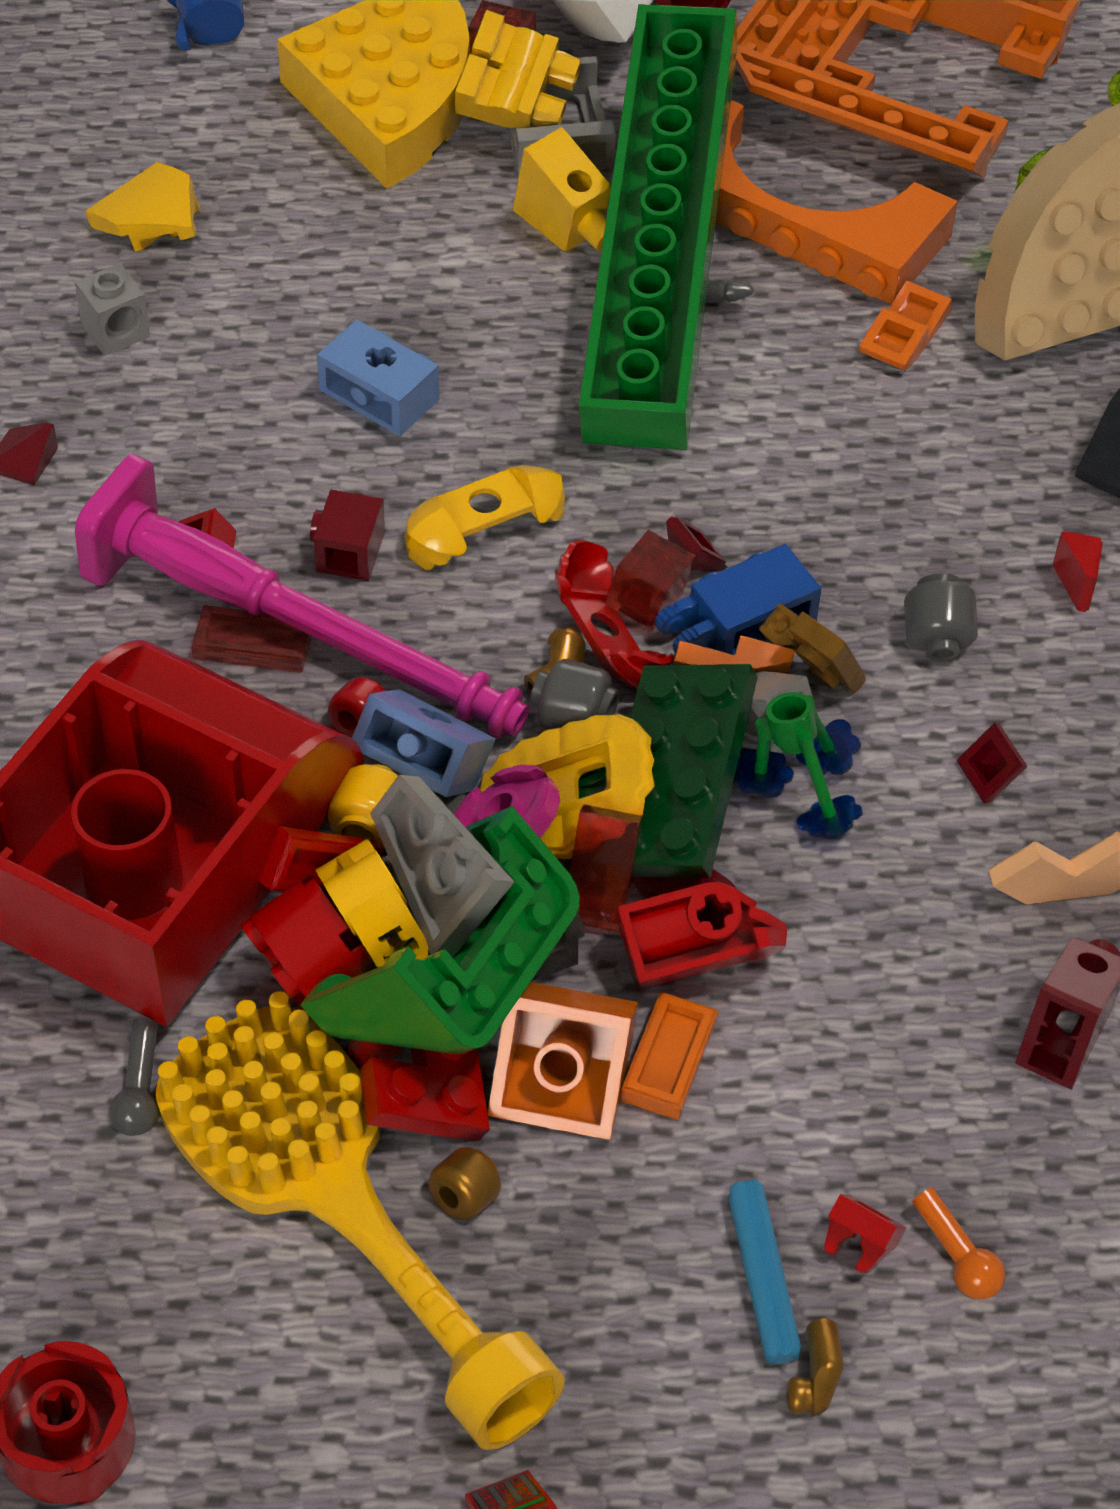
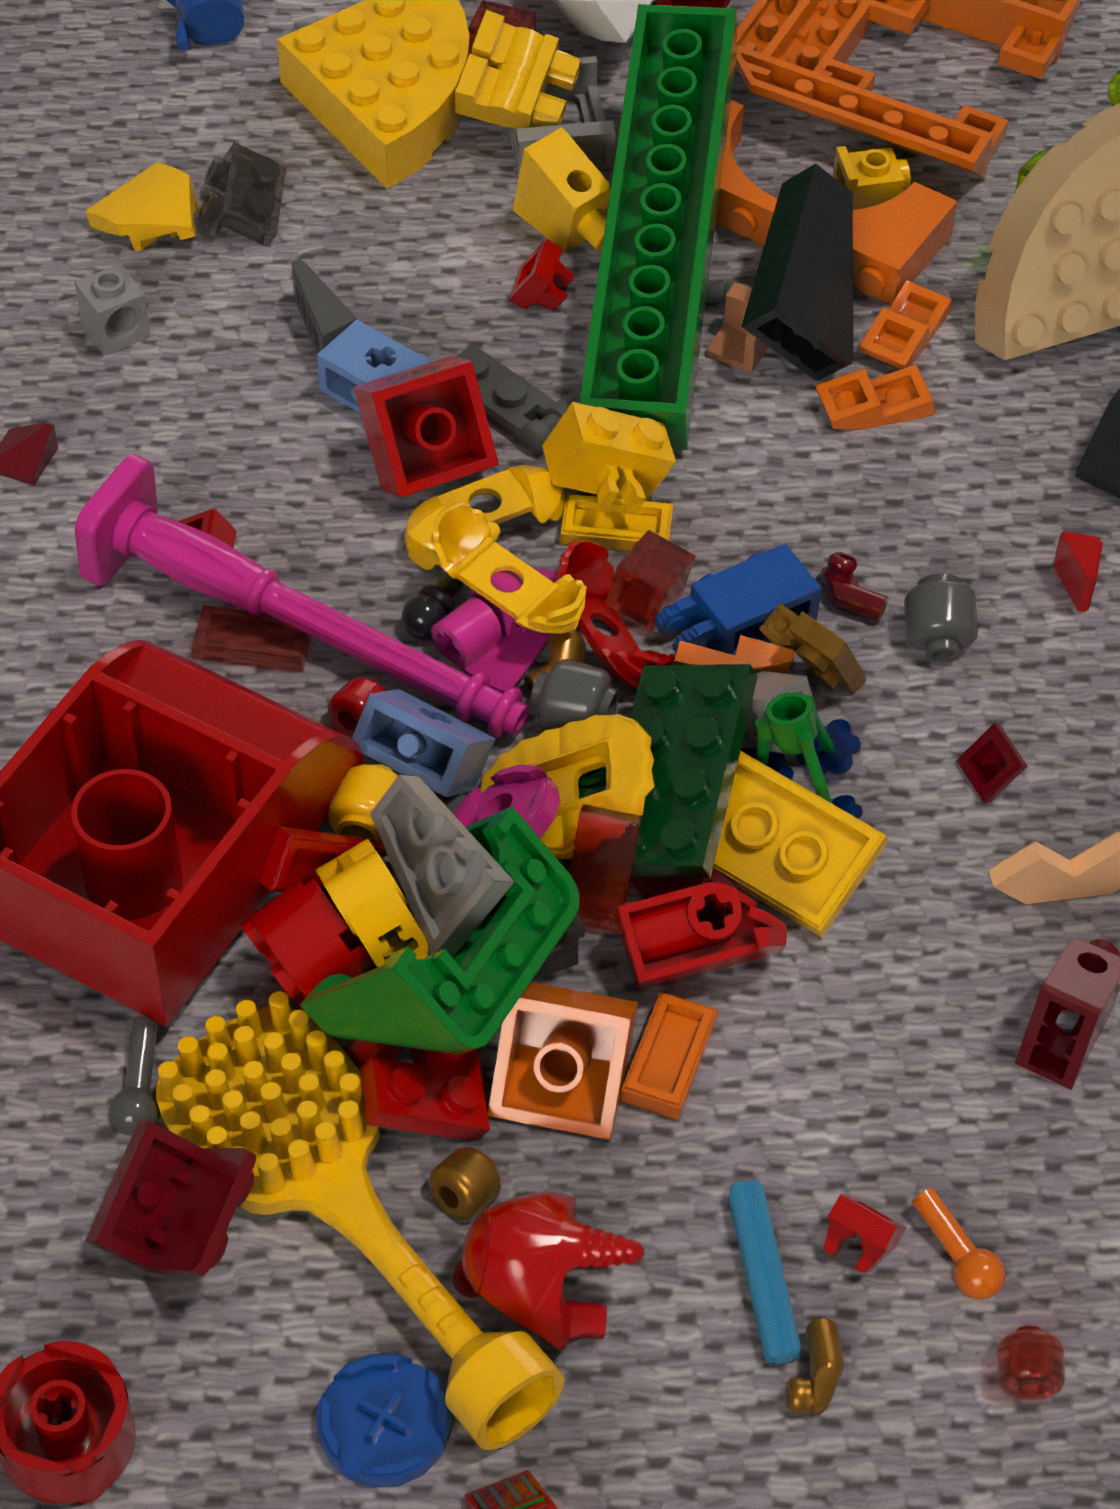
dark red brick [310,489,385,581] -> none
dark red slope [666,516,727,571] -> none
none -> dark red bracket [85,1121,256,1277]
none -> clear smoke bracket [199,142,287,245]
none -> dark grey slope [291,259,357,354]
none -> blue tile [317,1353,451,1487]
none -> red brick [353,356,499,497]
none -> black bar [402,573,465,639]
none -> yellow piece [431,502,587,634]
none -> dark pink panel [431,568,555,693]
none -> red piece [452,1192,645,1350]
none -> dark grey plate [456,344,570,454]
none -> red tile [509,238,574,309]
none -> yellow brick [542,402,676,513]
none -> yellow tile [560,494,673,555]
none -> nougat panel [707,282,769,373]
none -> yellow tile [713,751,888,938]
none -> black slope [741,163,854,381]
none -> orange slope [815,364,935,430]
none -> dark red arm [821,552,889,622]
none -> yellow brick [832,146,911,210]
none -> clear red piece [997,1325,1066,1400]

